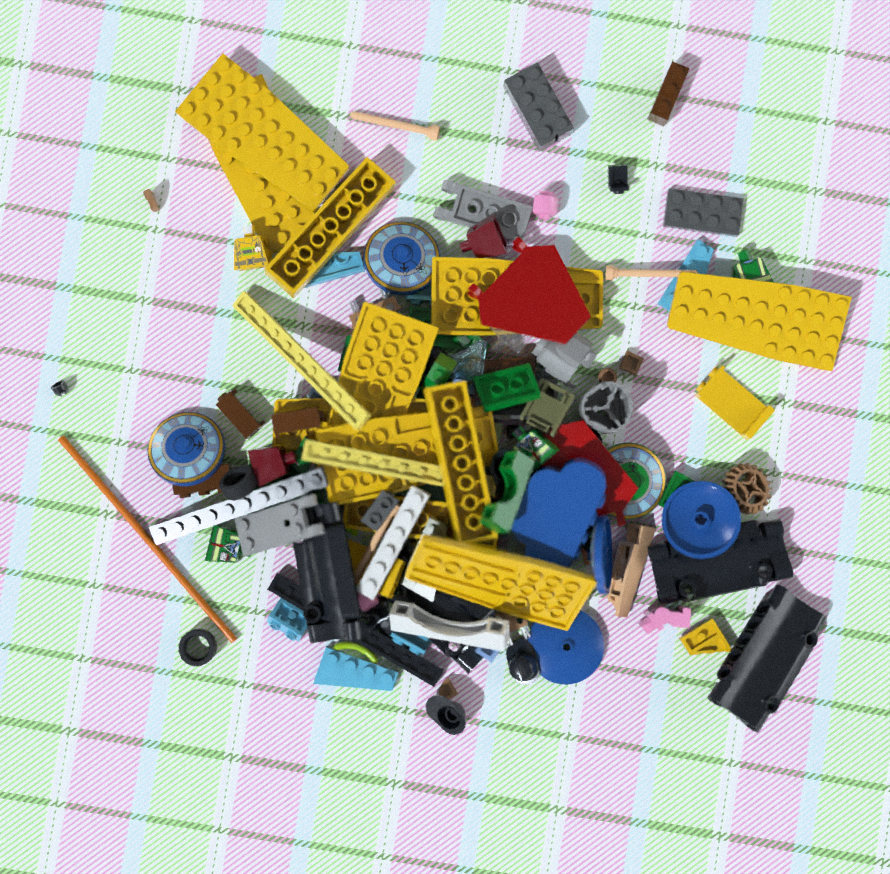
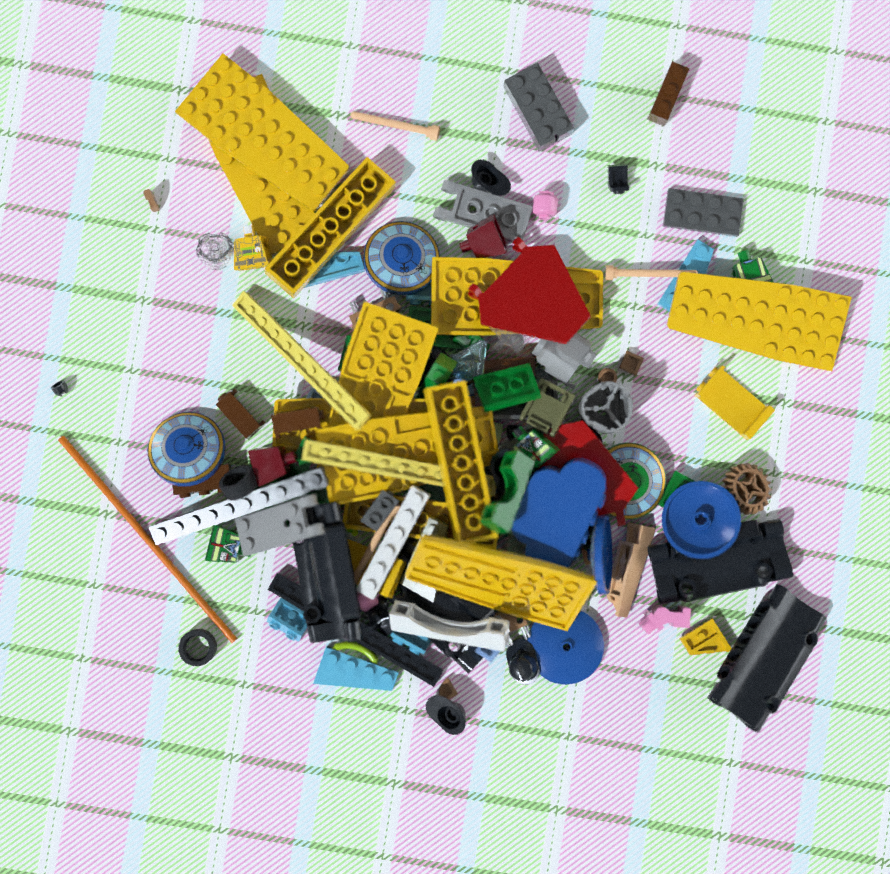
none -> clear cone [196,232,234,270]
none -> black piece [471,159,511,196]

